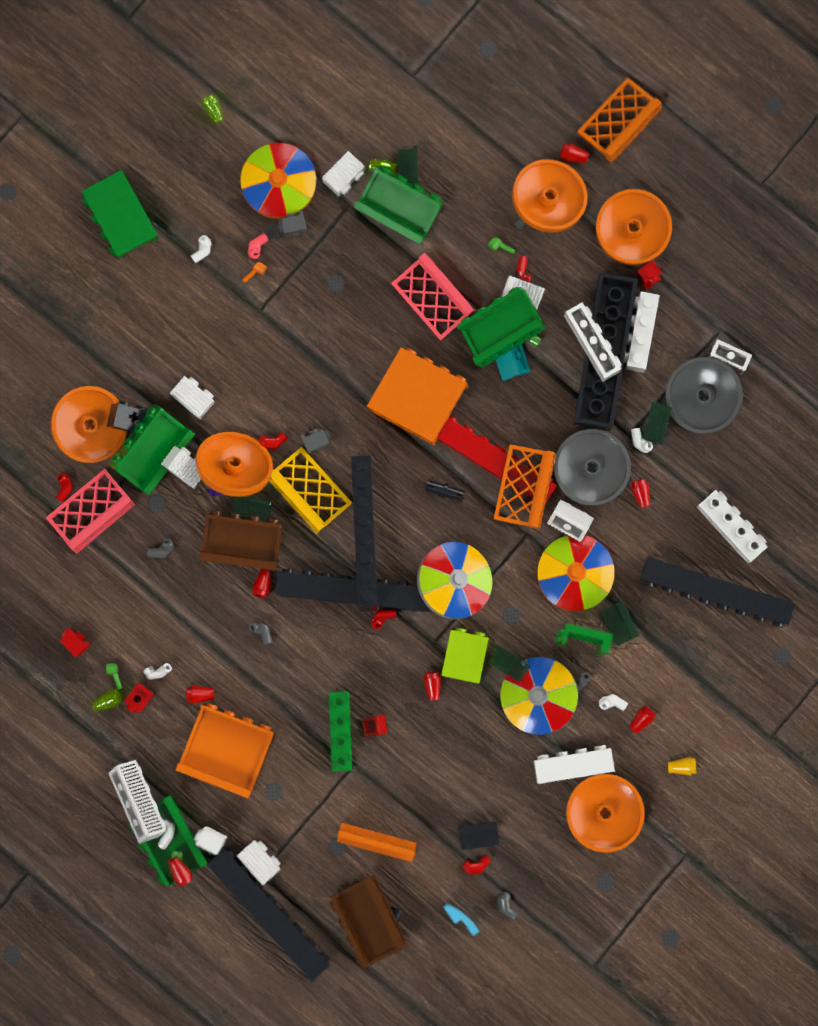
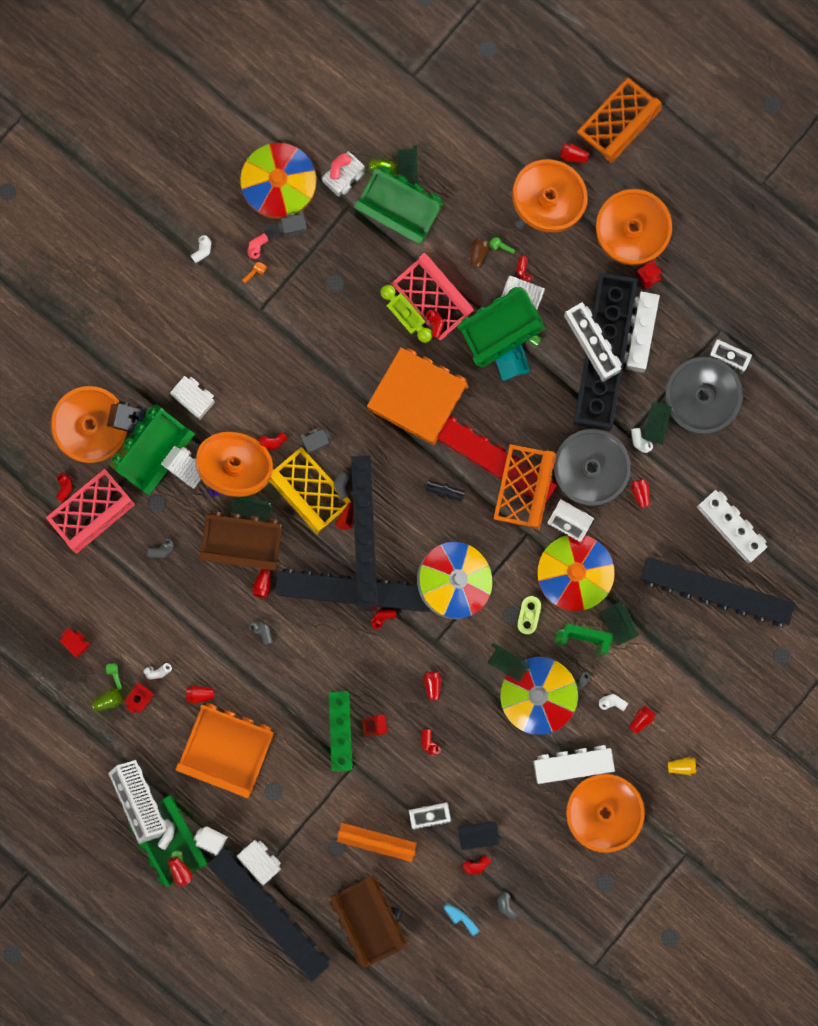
green panel [81,170,159,260] -> none
clear neon green cone [201,94,224,124] -> none
lime brick [441,627,489,684] -> none
none -> coral arm [330,154,351,180]
none -> dark grey arm [334,471,350,500]
none -> red piece [334,502,354,530]
none -> lime plate [380,285,432,343]
none -> white brick [409,803,451,829]
none -> red arm [421,729,440,756]
none -> red arm [426,310,444,338]
none -> reddish brown cone [470,239,490,268]
none -> yellowish green plate [517,596,541,635]

